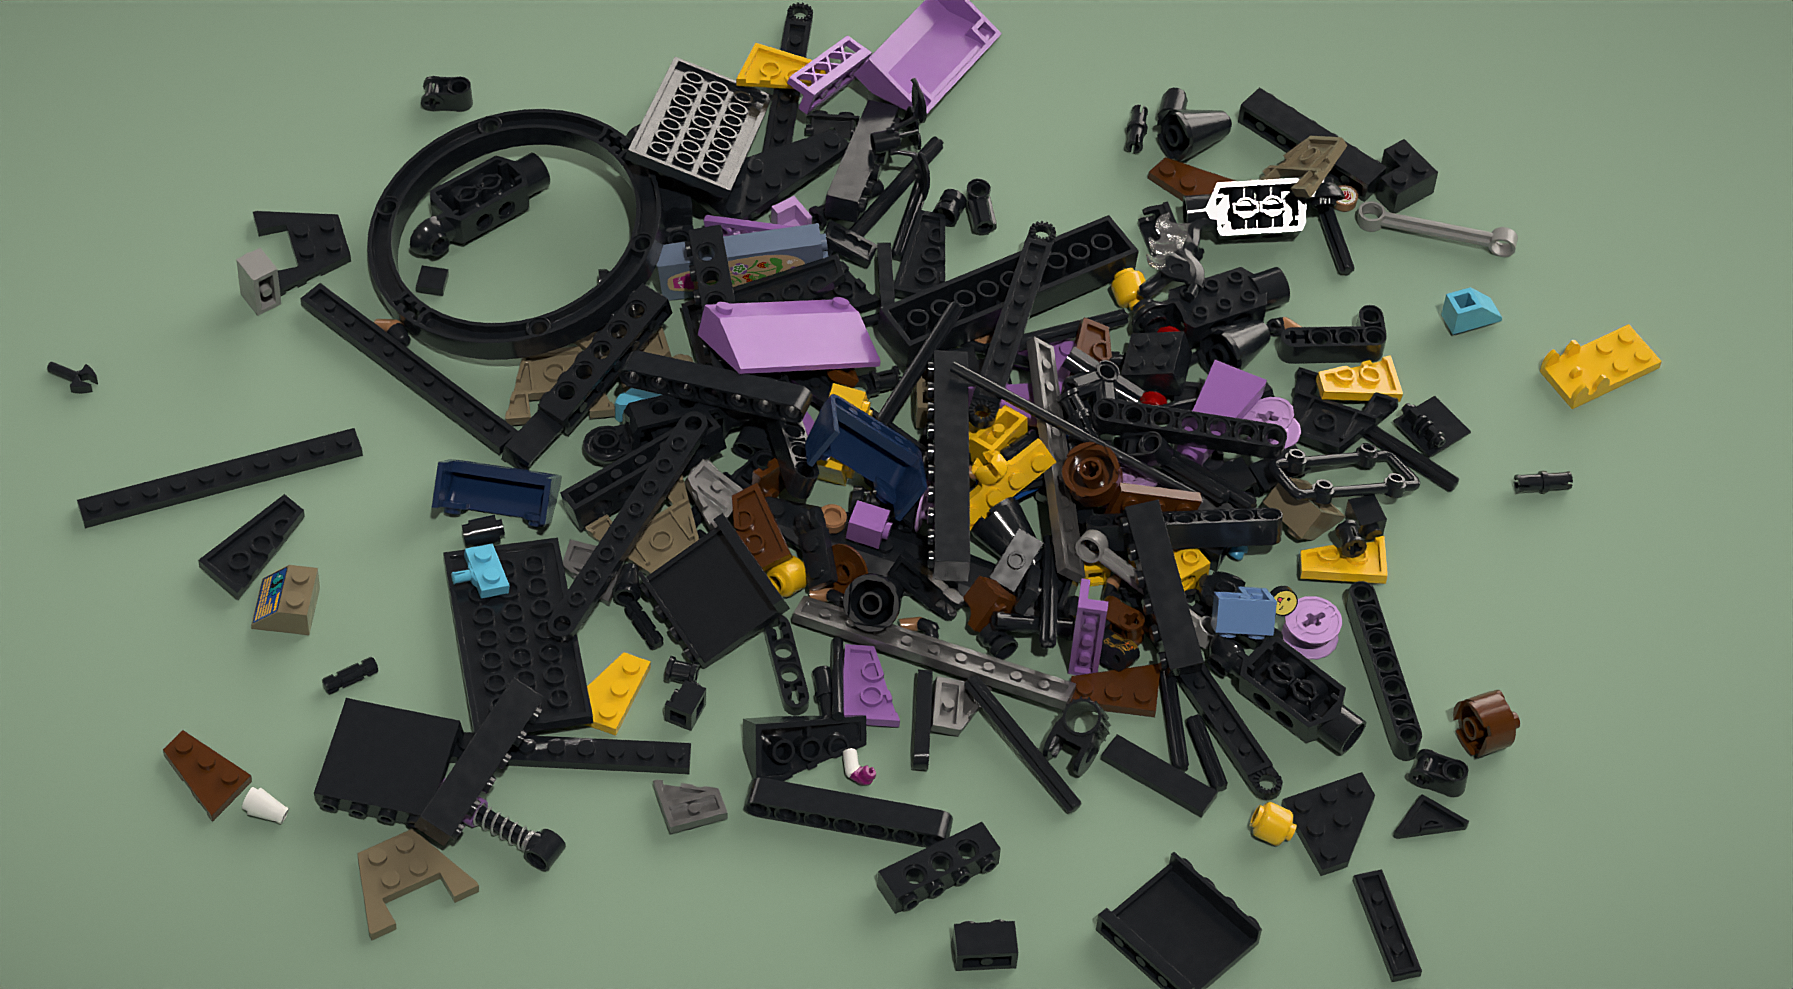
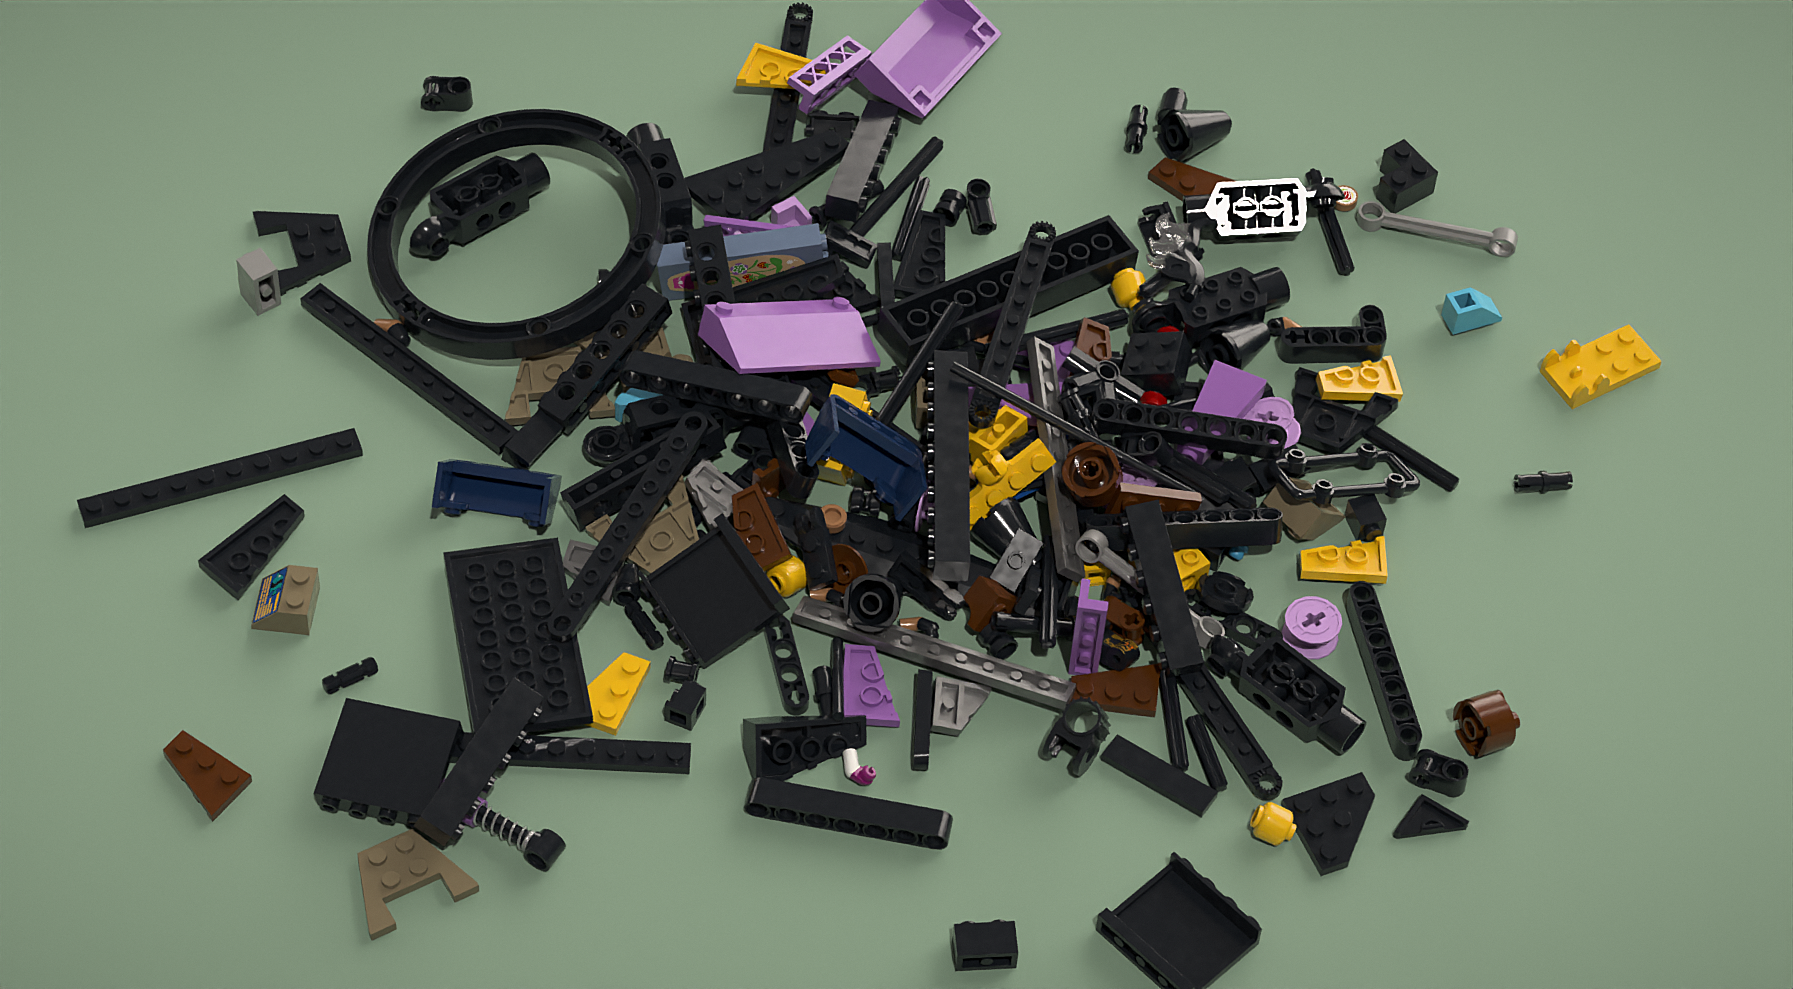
black bar [47,362,98,394] -> none
white cone [242,787,289,824] -> none
black tile [416,265,449,296] -> none
medium azure plate [451,544,510,598] -> none
black brick [462,515,505,547] -> none
plate [625,57,773,199] -> none
flat silver wing [653,780,728,834] -> none
medium lavender brick [846,500,892,549] -> none
black plant [870,78,930,202] -> none
black brick [877,822,1001,914] -> none
black axle [964,675,1082,813] -> none
medium blue brick [1211,587,1277,639] -> none
black brick [1238,87,1387,202] -> none
dark tan wing [1249,136,1347,198] -> none
light yellow tile [1270,586,1298,616] -> none
black bush [1335,520,1367,558] -> none
black tile [1352,869,1422,982] -> none
black hinge [1393,396,1471,458] -> none

